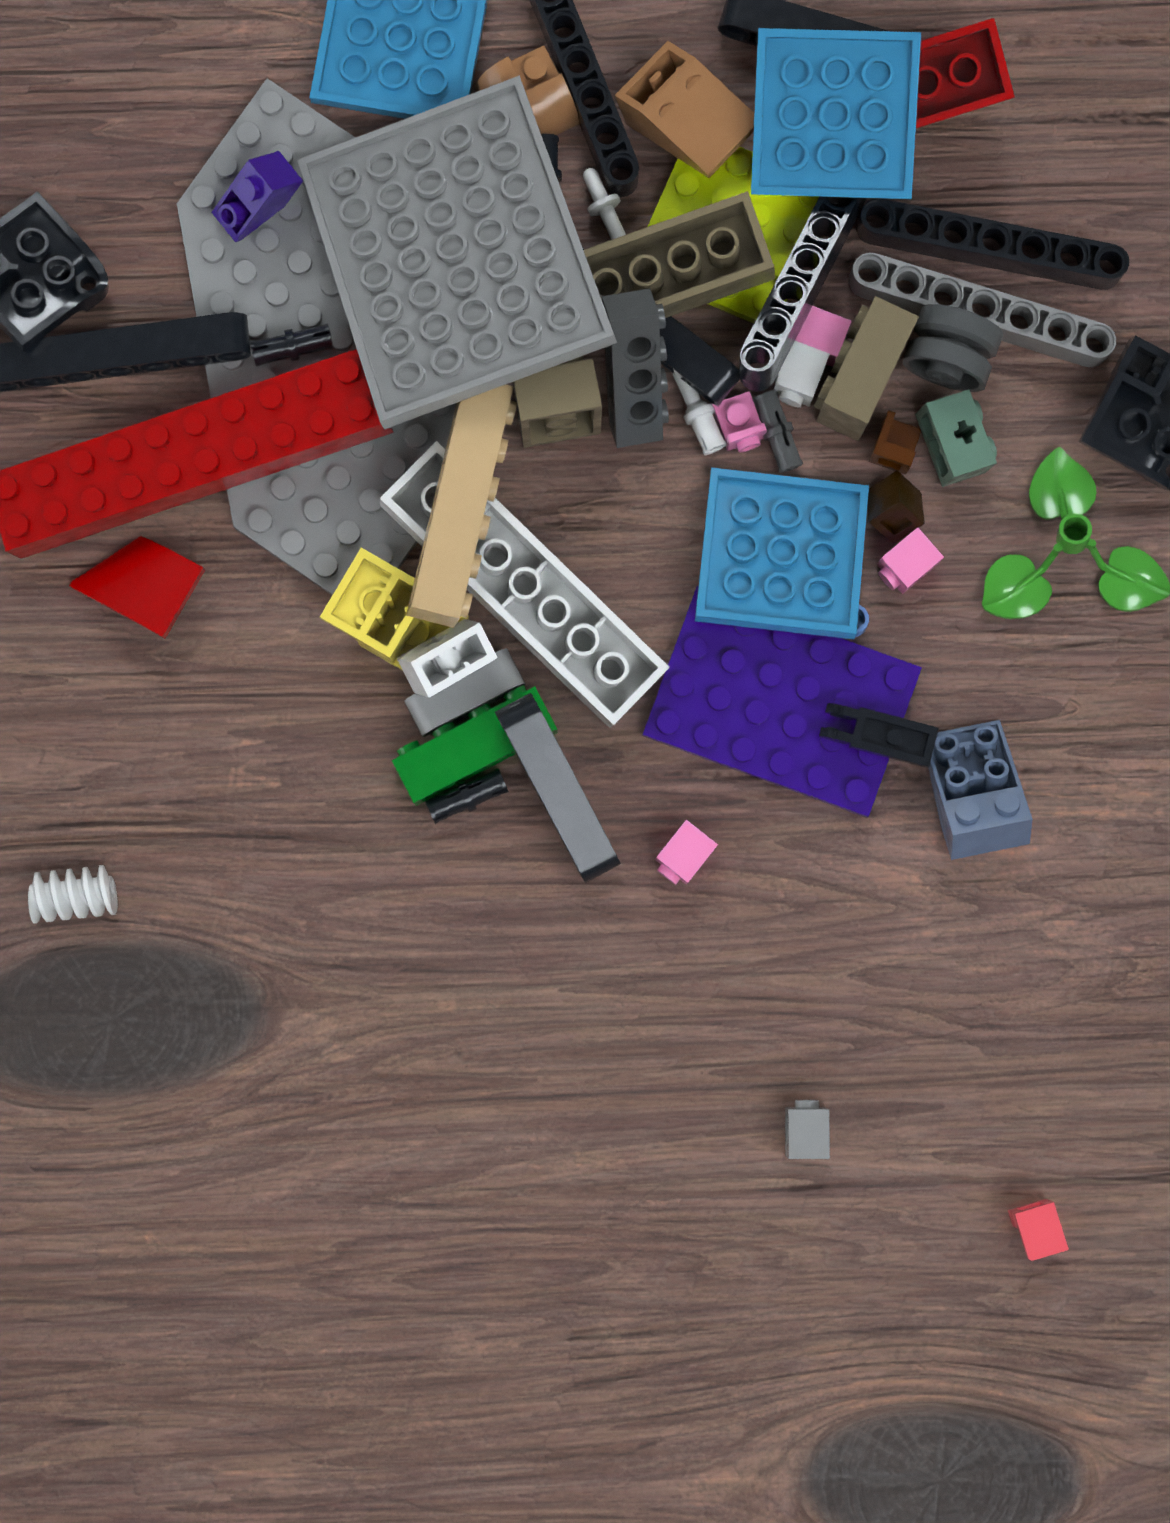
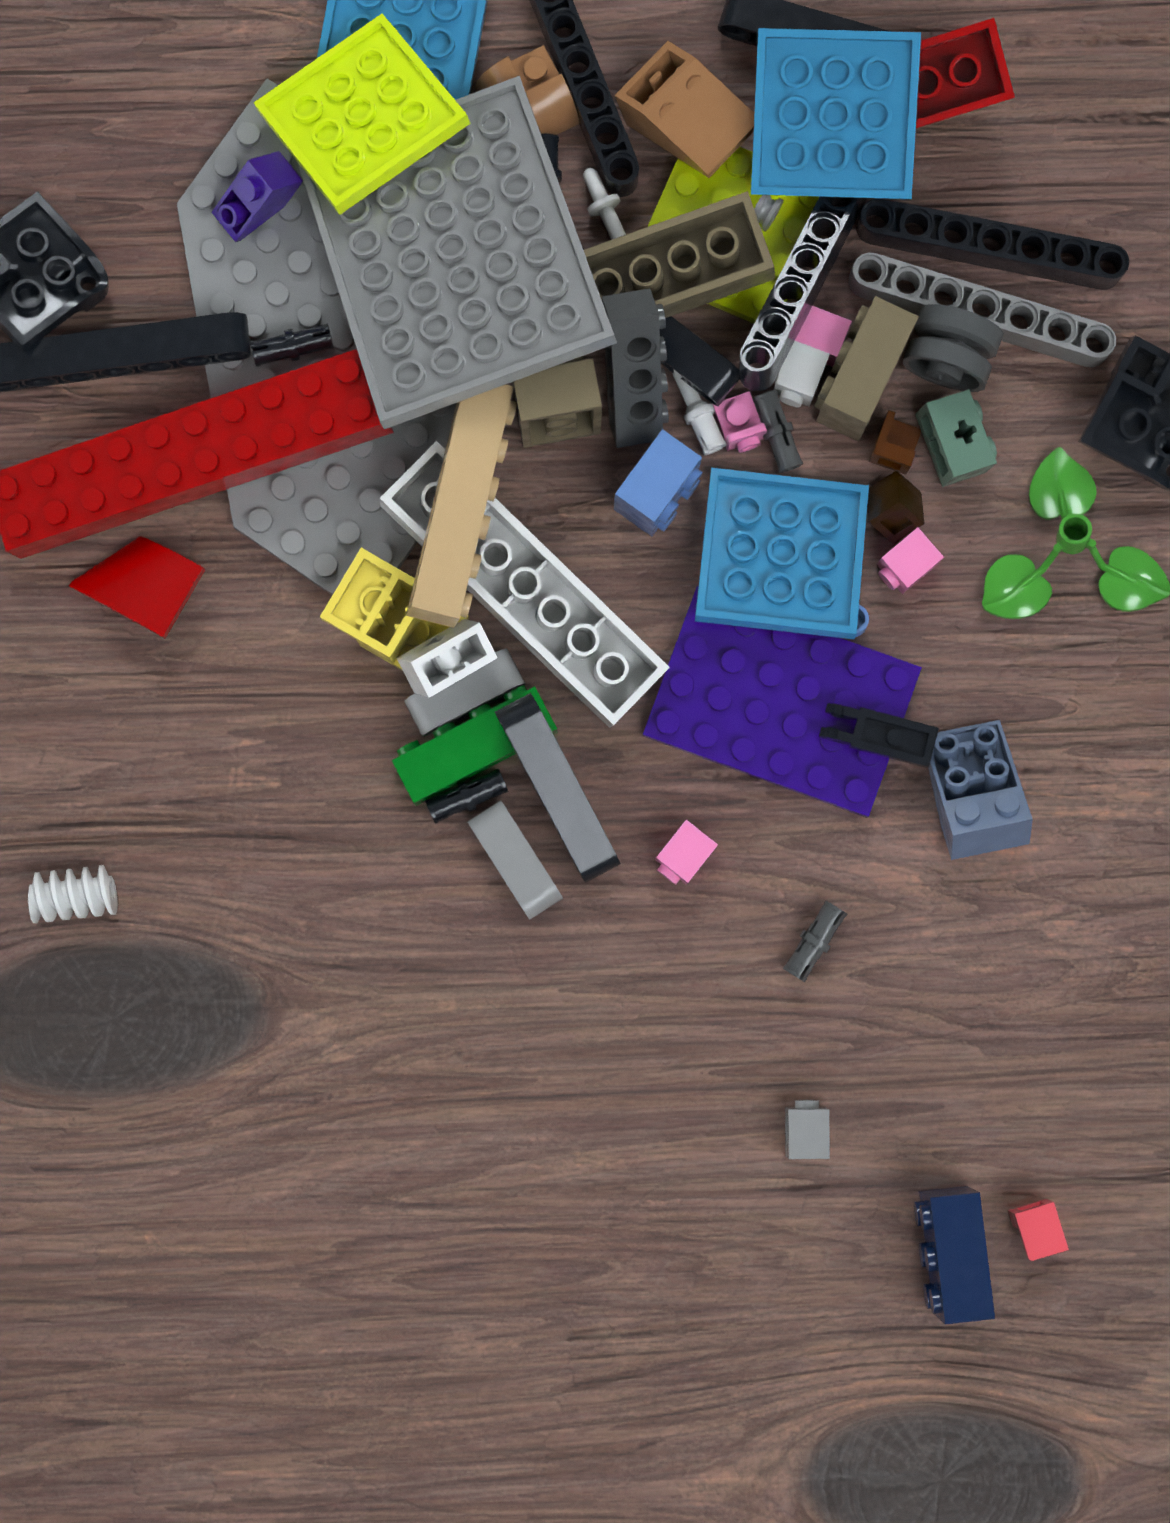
none -> neon yellow plate [254,13,471,215]
none -> light grey beam [467,800,563,920]
none -> medium blue brick [614,429,703,537]
none -> light grey bush [754,195,784,232]
none -> dark grey pin [783,900,847,982]
none -> dark blue brick [914,1186,995,1324]

